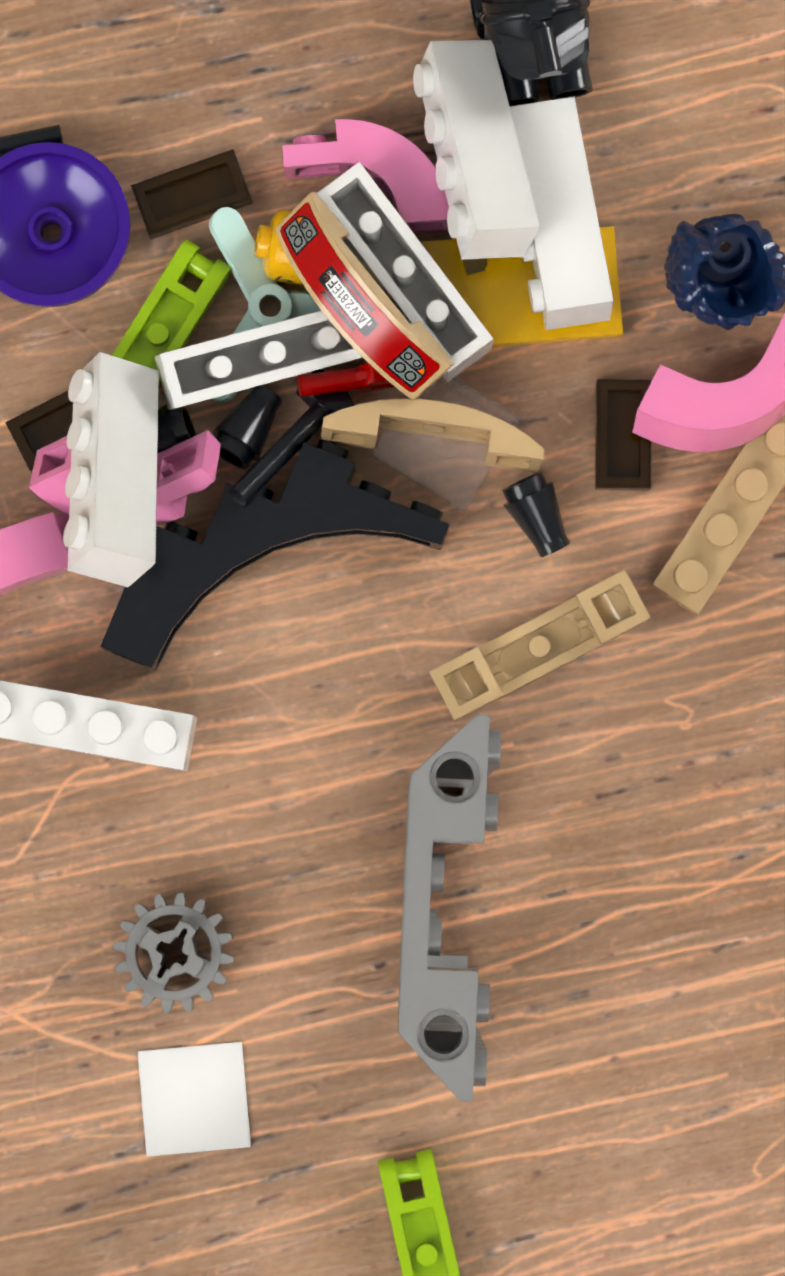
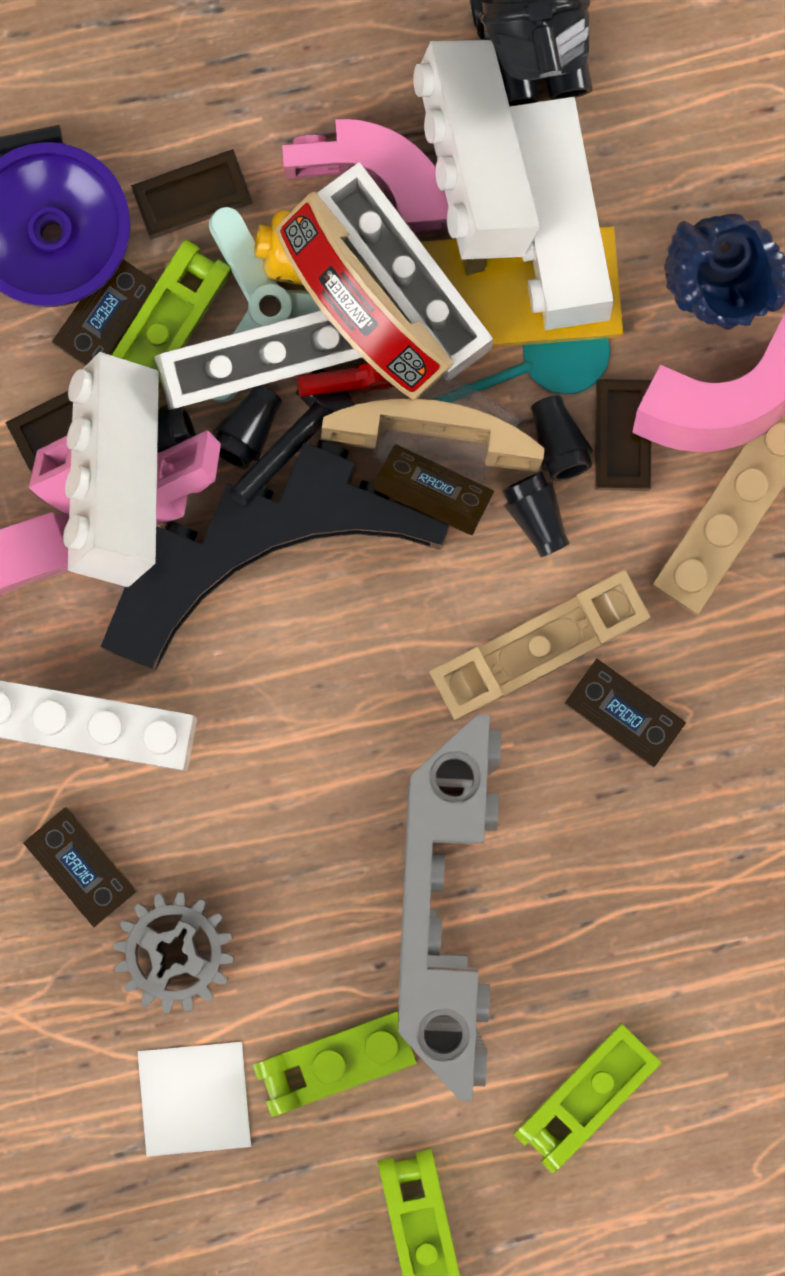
none -> dark brown tile [23,807,138,928]
none -> dark brown tile [52,259,157,366]
none -> lime plate [252,1010,417,1117]
none -> dark brown tile [372,444,494,536]
none -> teal piece [432,338,610,403]
none -> lime plate [513,1022,662,1174]
none -> black cone [531,395,593,481]
none -> dark brown tile [564,658,687,768]

